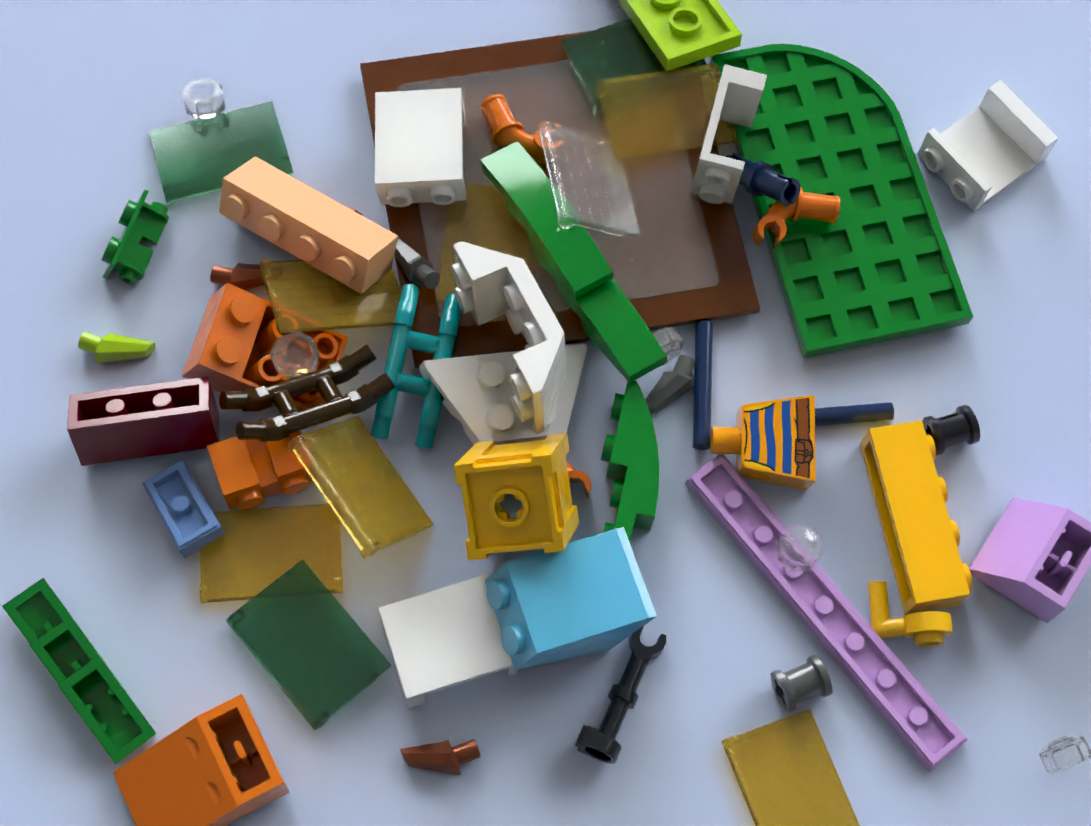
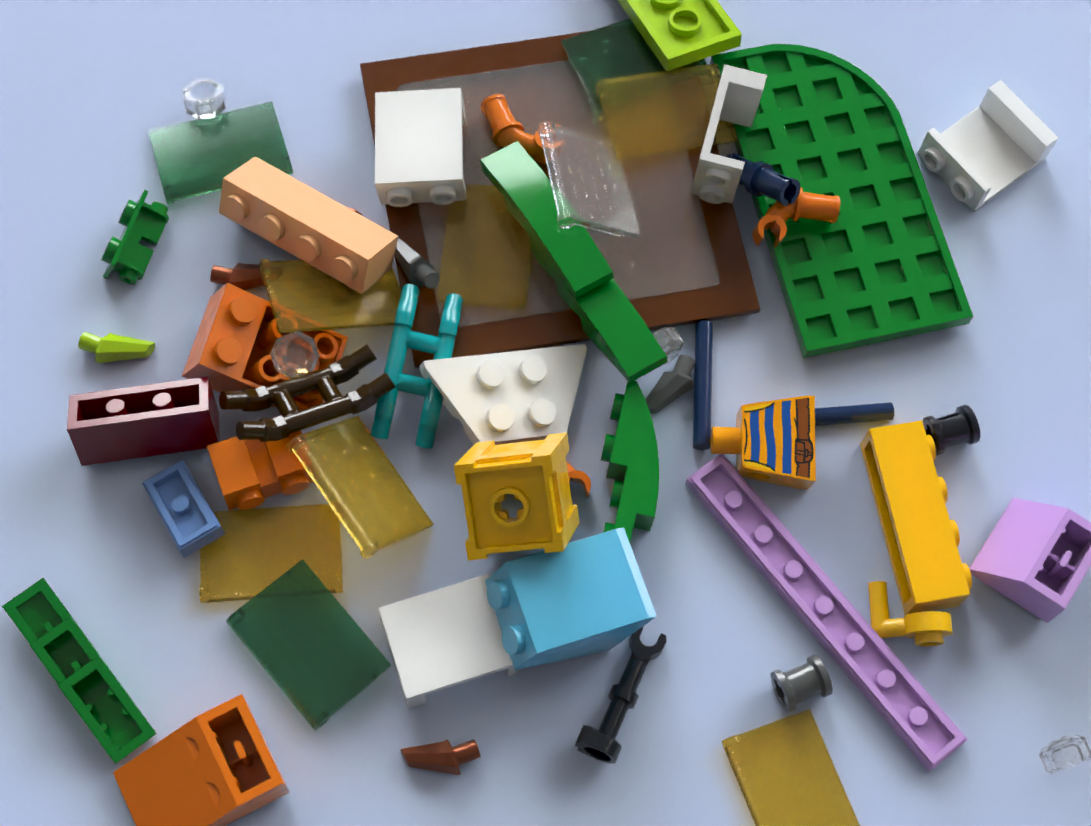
white slope [450,241,566,435] -> none
clear tile [776,525,824,572] -> none

